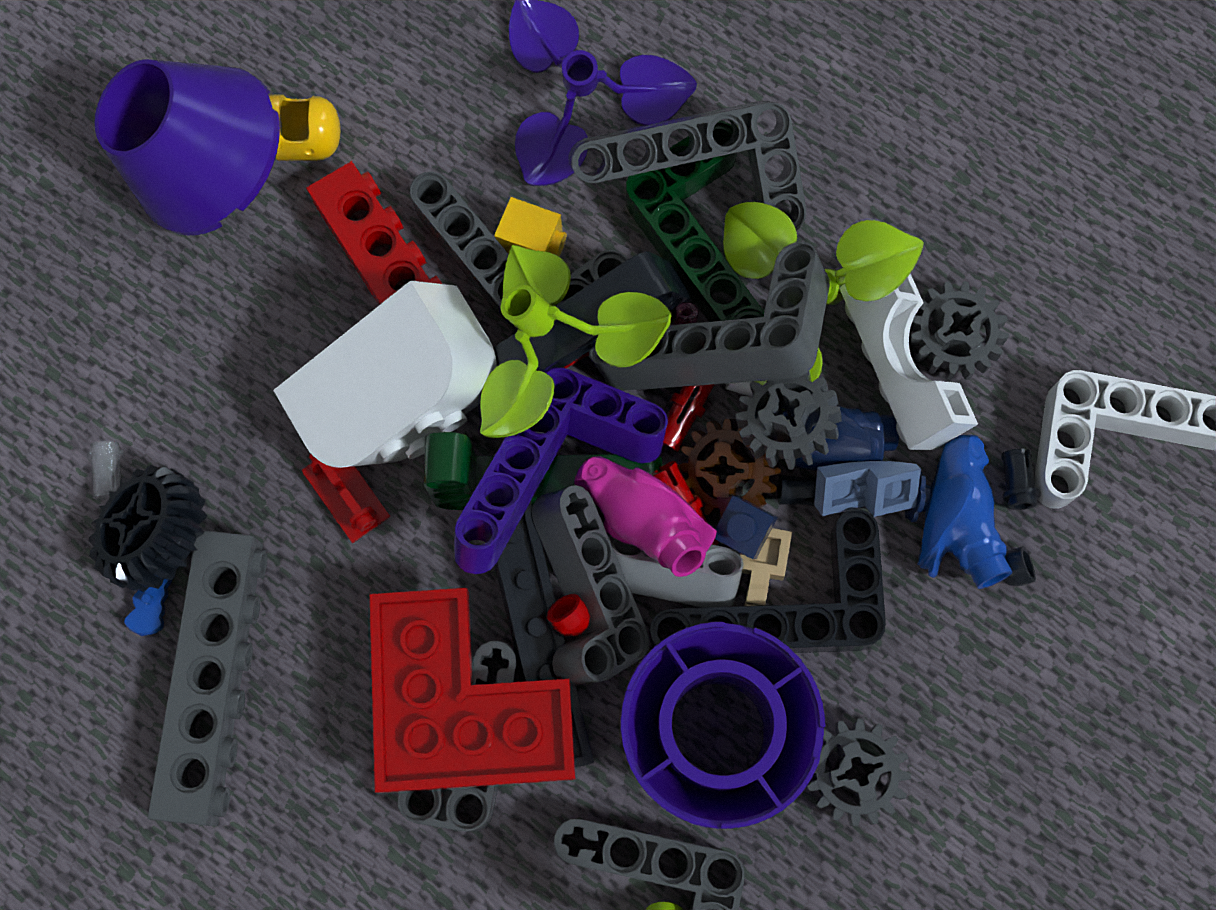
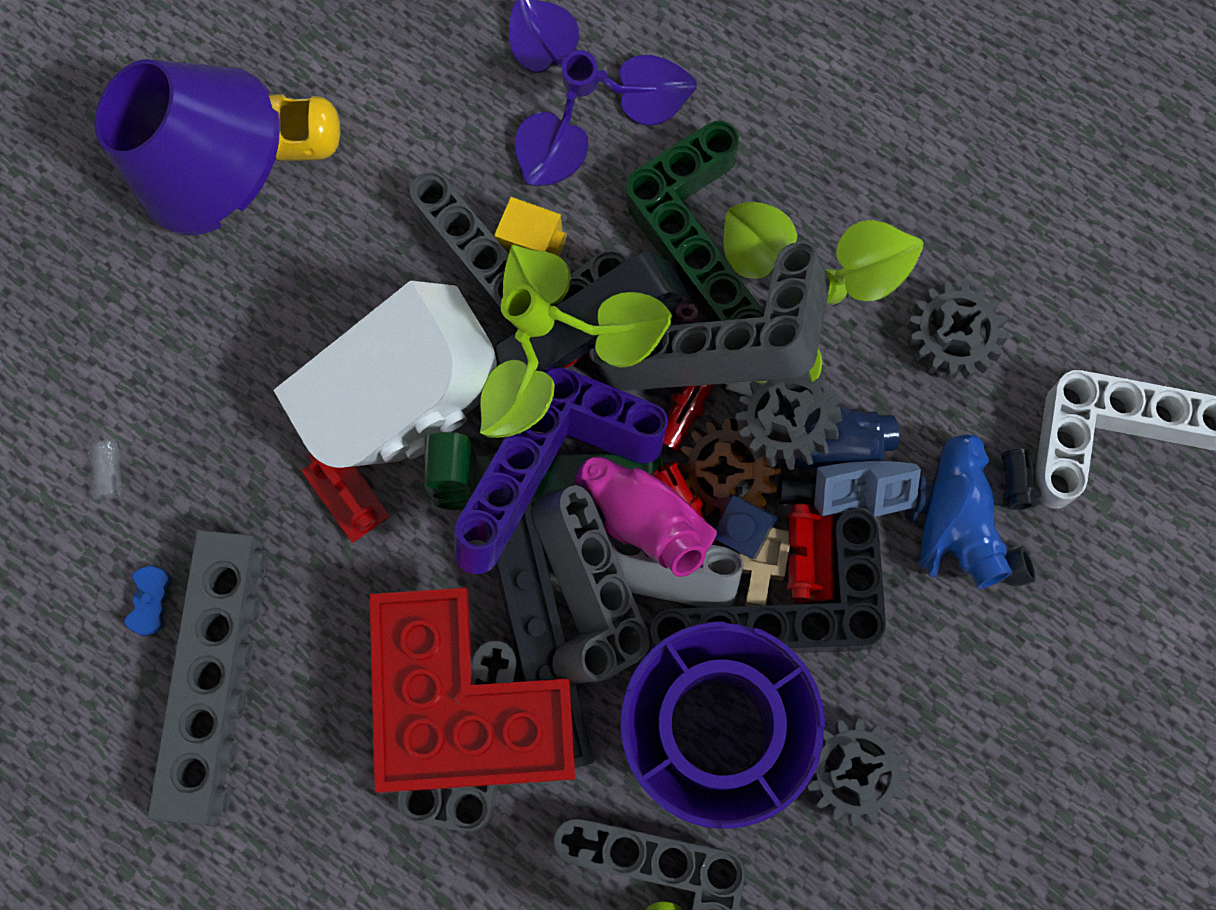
black gear [88,465,208,592] -> none
red brick [306,161,442,305] -> none
red hinge [547,594,590,636] -> none
dark grey beam [568,101,806,231] -> none
white arch [839,274,978,450] -> none
none -> red hinge [786,504,834,604]

